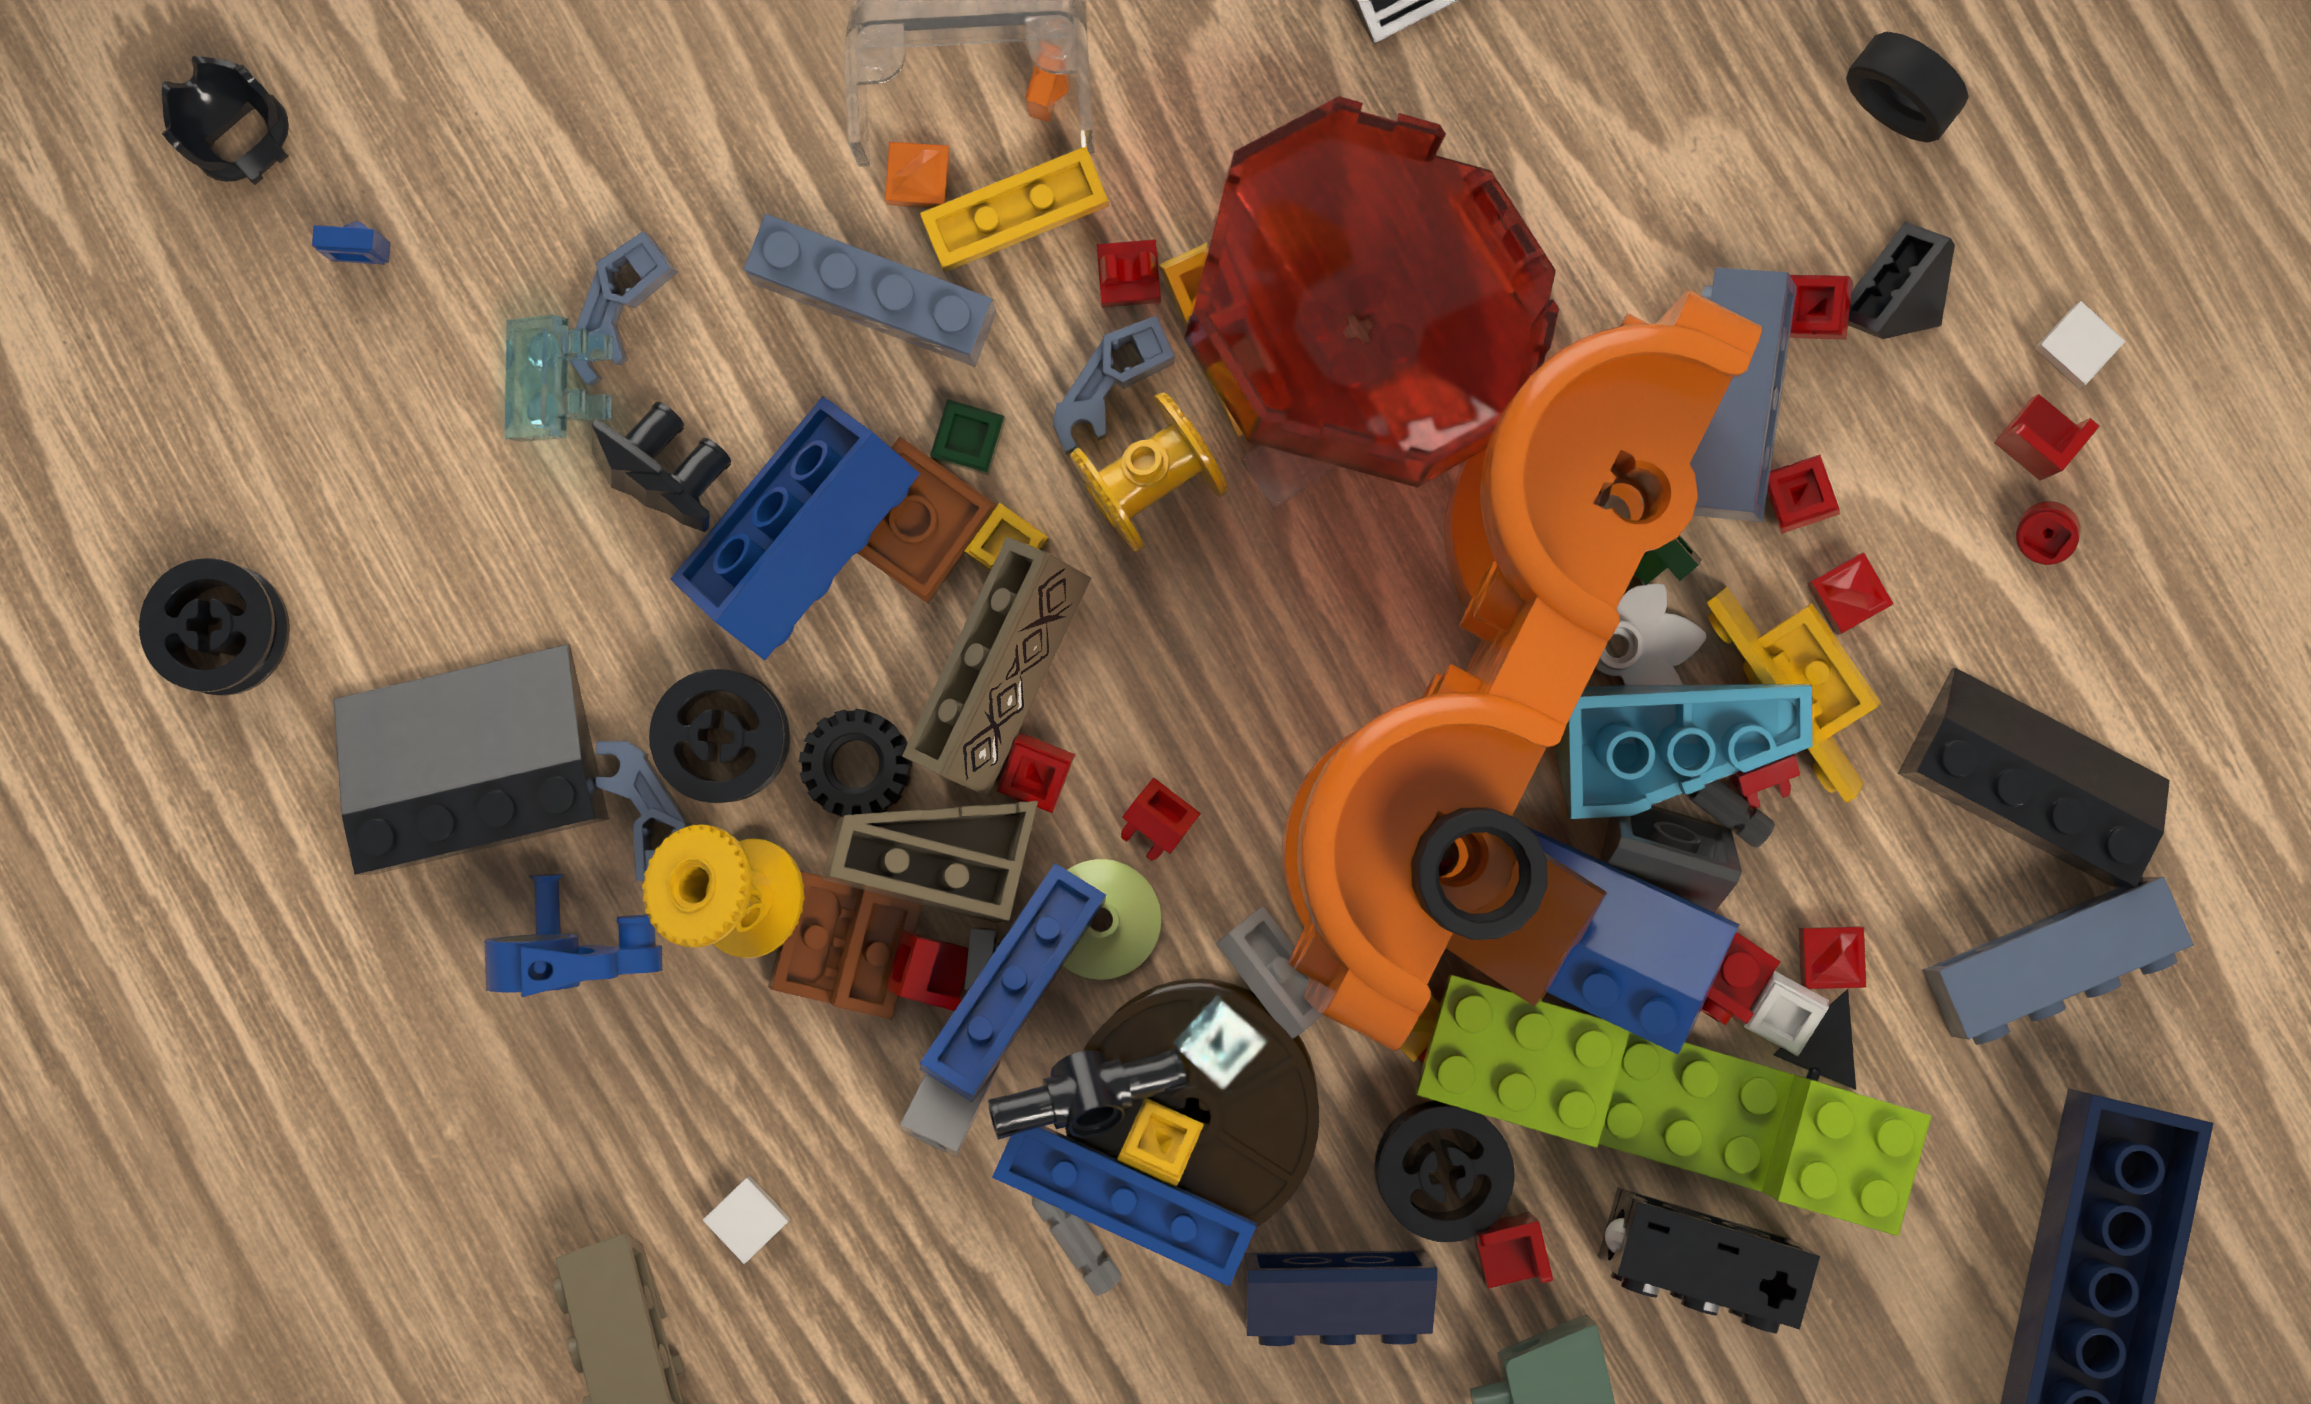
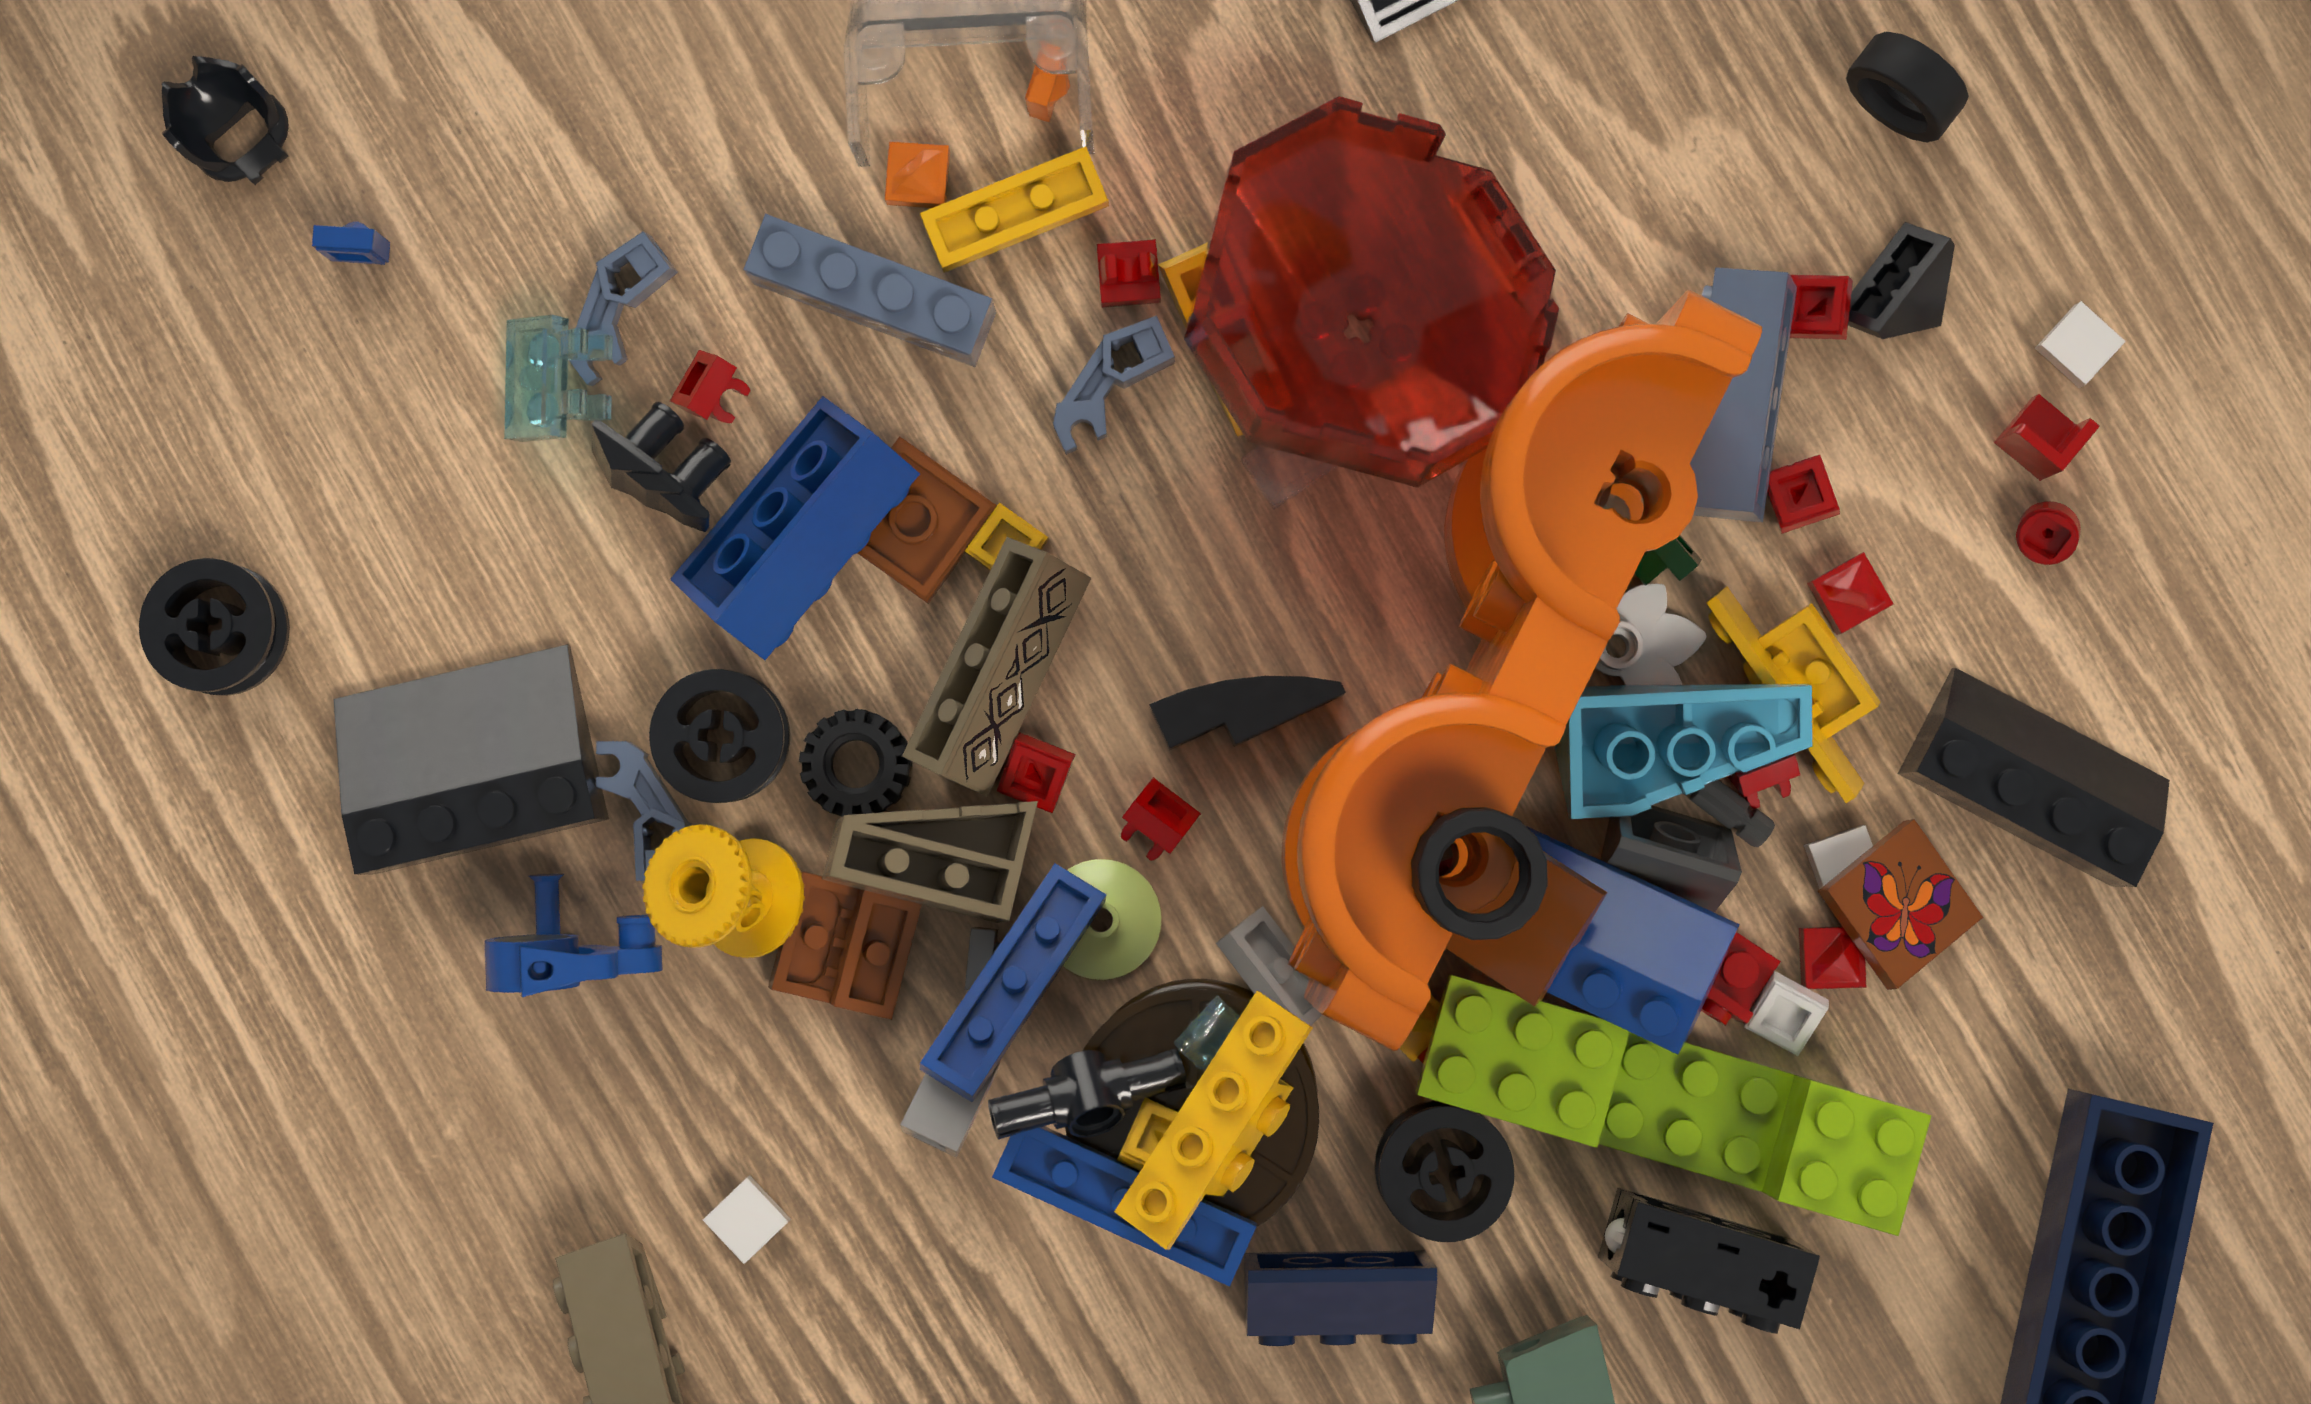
red panel [886,930,969,1011] -> none
dark green tile [930,399,1006,476] -> none
light grey axle [1032,1197,1121,1296] -> none
yellow hose [1070,392,1229,552] -> none
red panel [1474,1212,1554,1289] -> none
black piece [1773,989,1856,1090] -> none
sand blue brick [1922,877,2194,1045] -> none
none -> red tile [670,350,751,423]
none -> yellow bracket [1114,991,1313,1250]
none -> black slope [1149,676,1346,750]
none -> white tile [1804,825,1873,902]
none -> dark orange tile [1818,819,1983,990]

